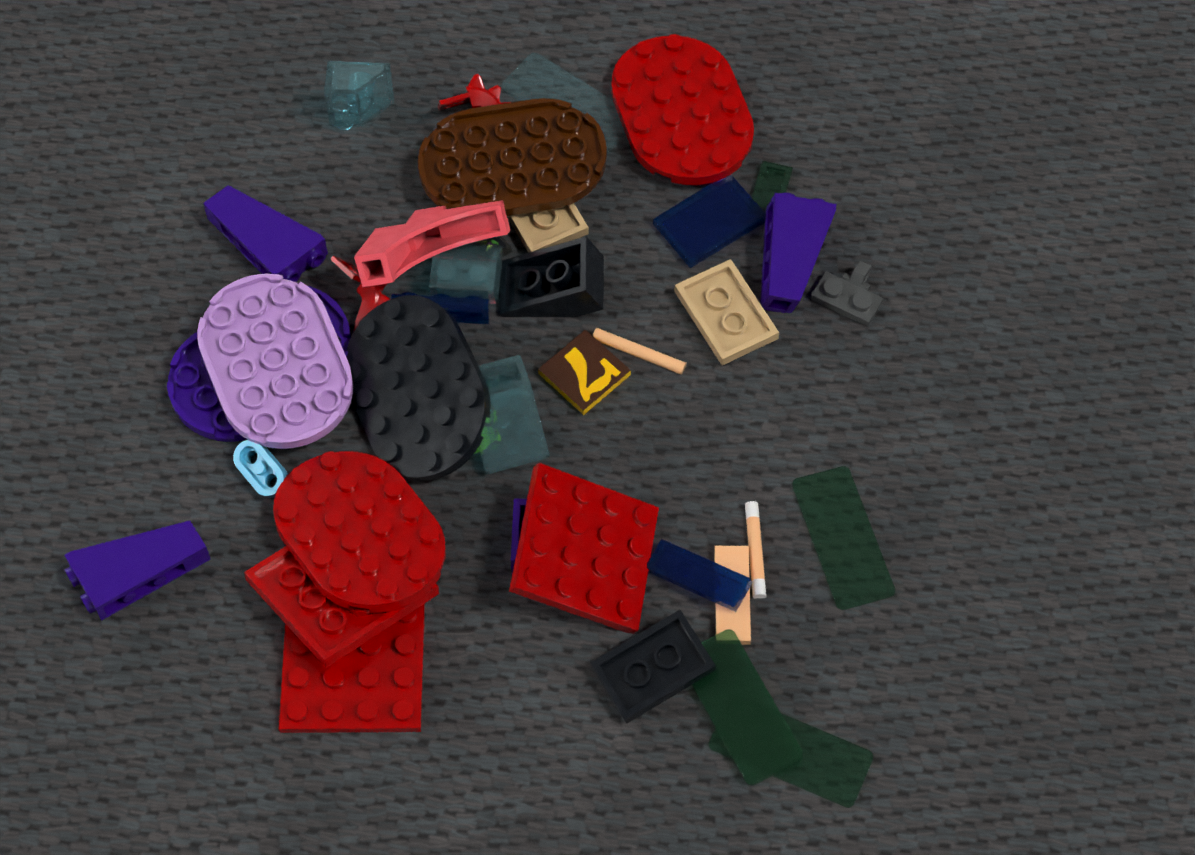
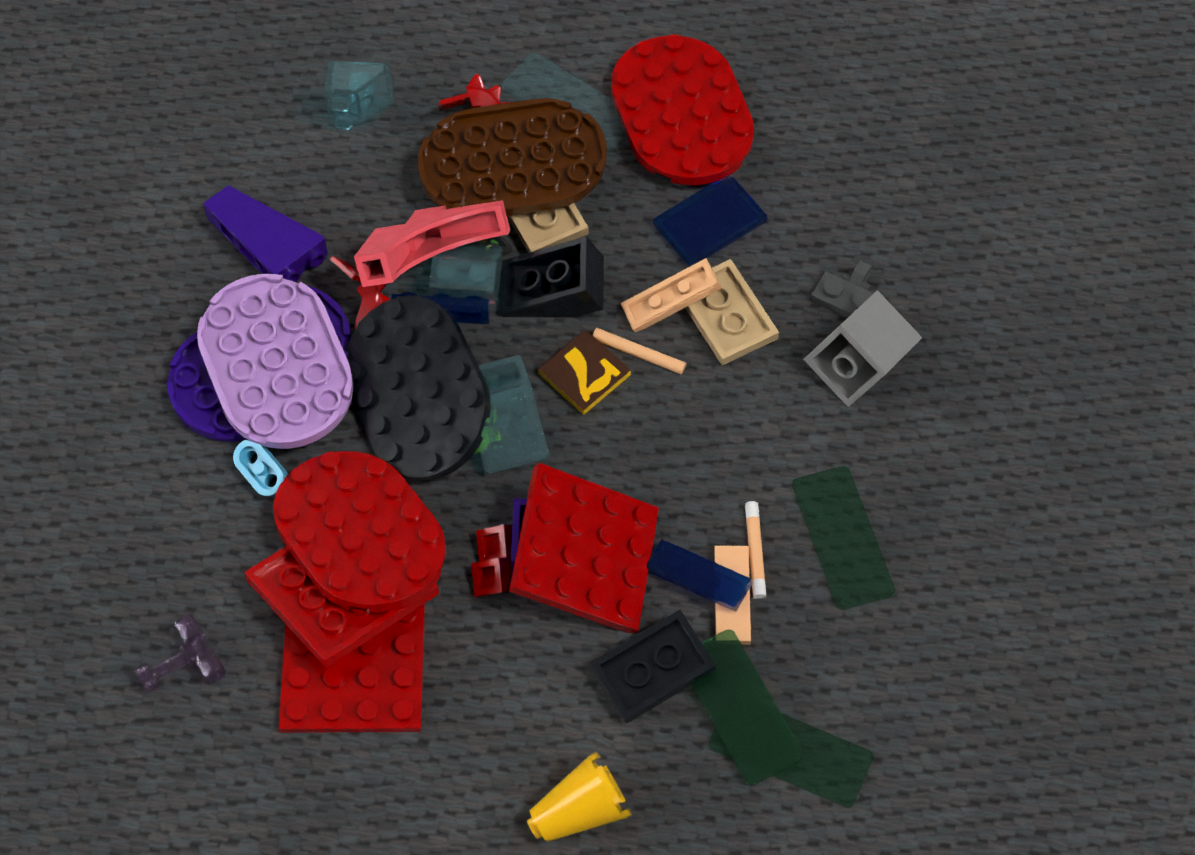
dark purple slope [64,520,211,621] -> none
clear green tile [747,161,793,219] -> none
dark purple slope [760,193,837,313] -> none
none -> clear purple bar [134,613,227,694]
none -> red slope [471,524,512,597]
none -> yellow cone [527,752,632,842]
none -> light nougat tile [620,258,722,332]
none -> light grey slope [803,290,922,407]

